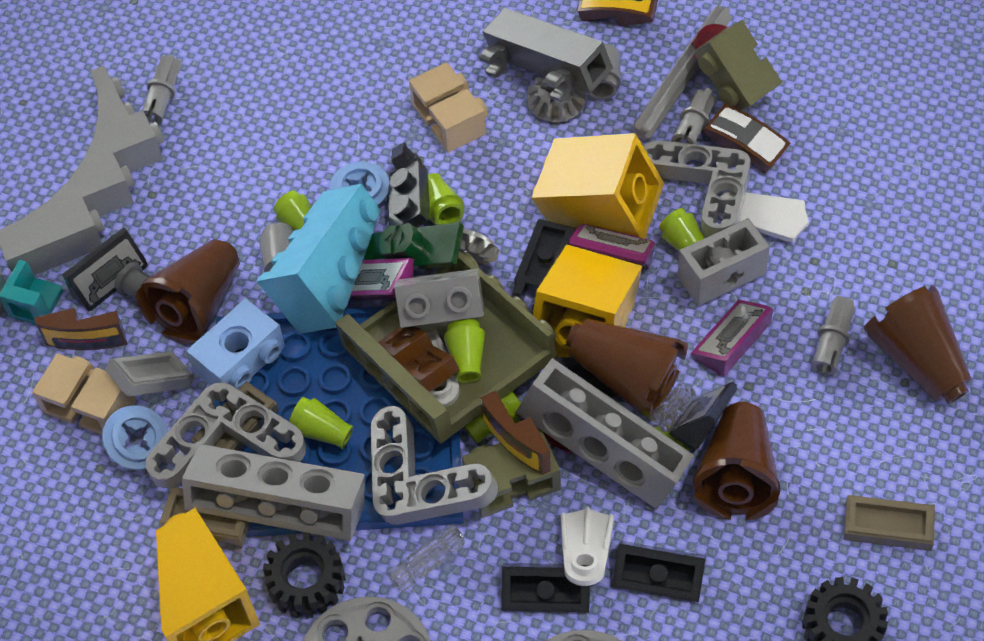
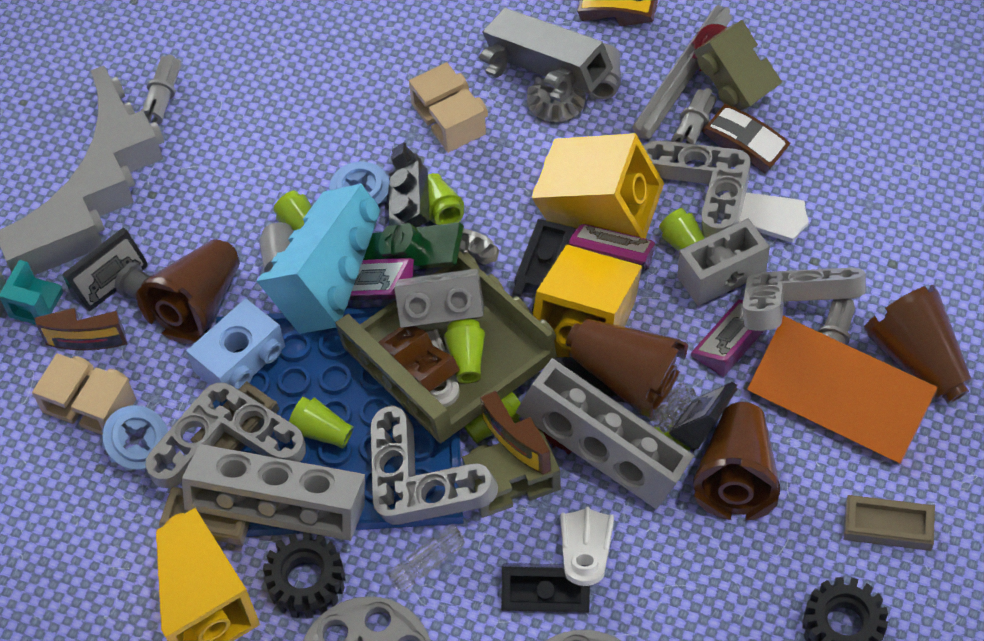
light grey tile [105,351,195,397] -> none
black slope [612,541,706,602] -> none
none -> light grey beam [743,268,866,331]
none -> orange tile [747,316,938,464]

